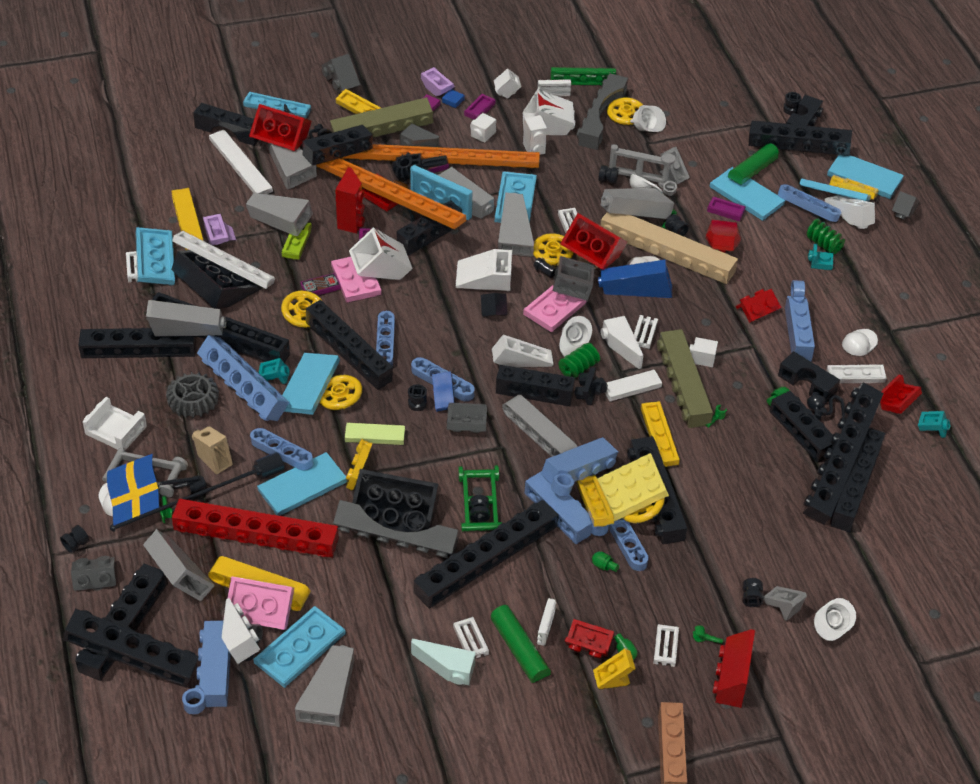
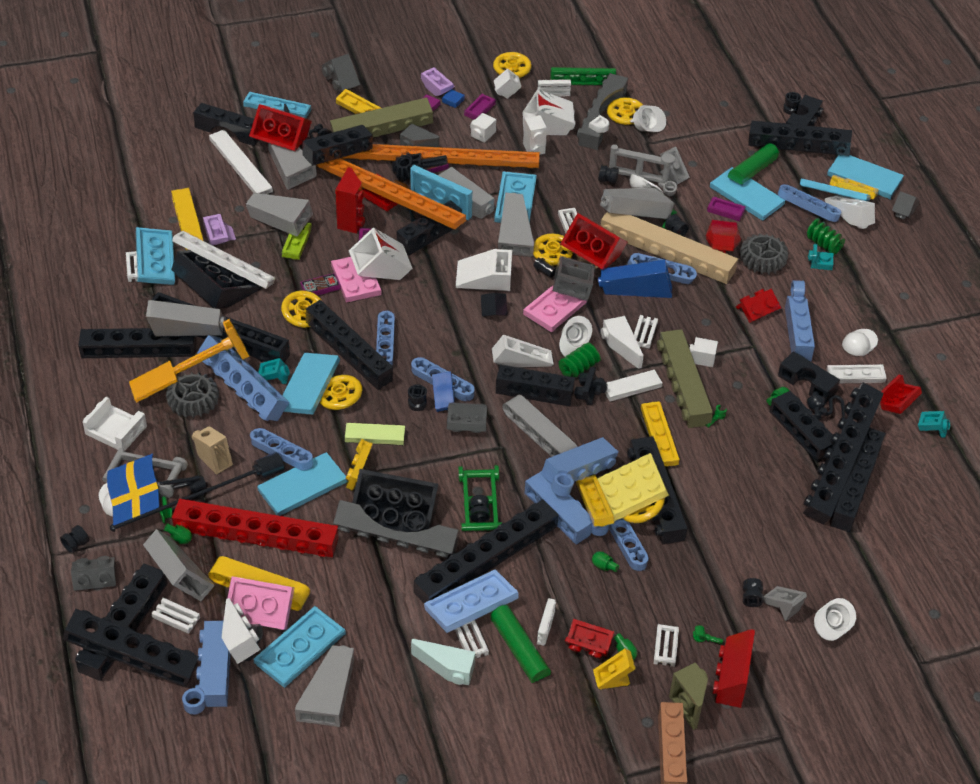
none -> light orange piece [129,319,249,403]
none -> white tile [152,598,200,634]
none -> green cylinder [164,523,192,544]
none -> light blue plate [424,570,519,633]
none -> yellow plate [493,52,532,78]
none -> white tile [589,115,609,133]
none -> medium blue beam [628,253,697,284]
none -> olive slope [669,662,708,730]
none -> dark grey gear [740,233,788,275]

